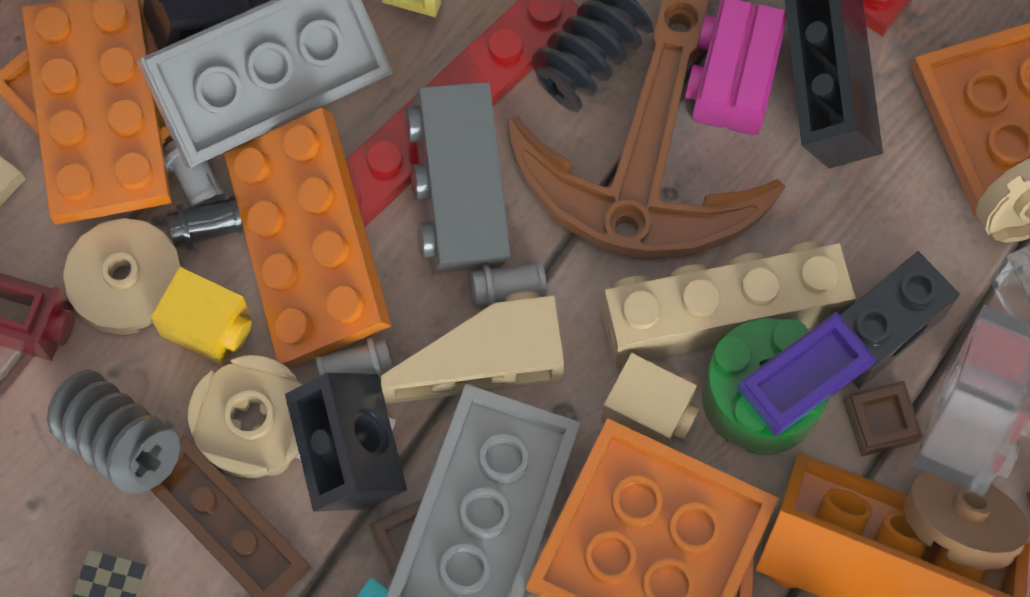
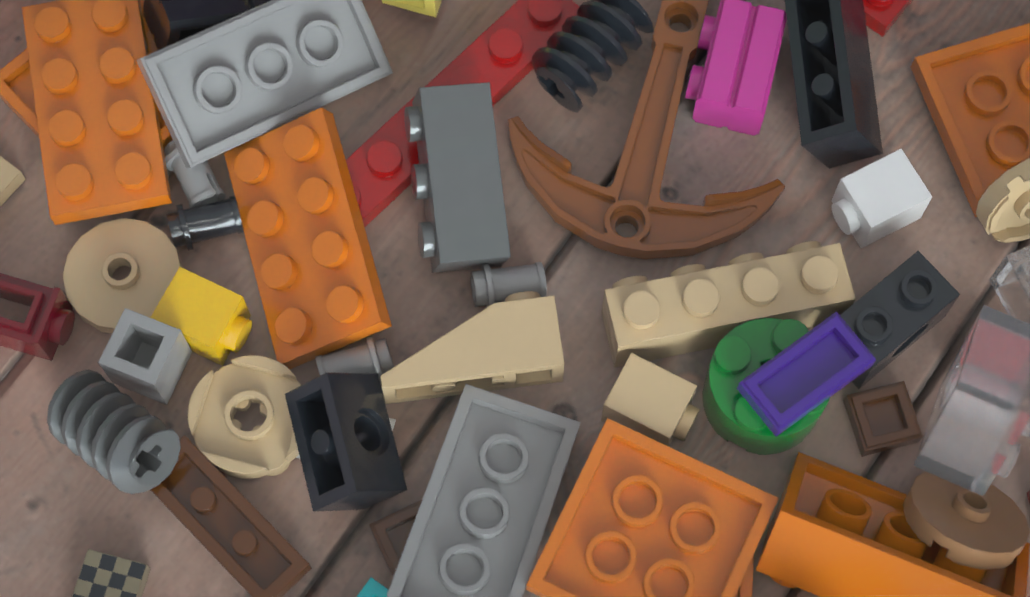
none -> light grey brick [98,308,192,405]
none -> white brick [831,149,932,248]

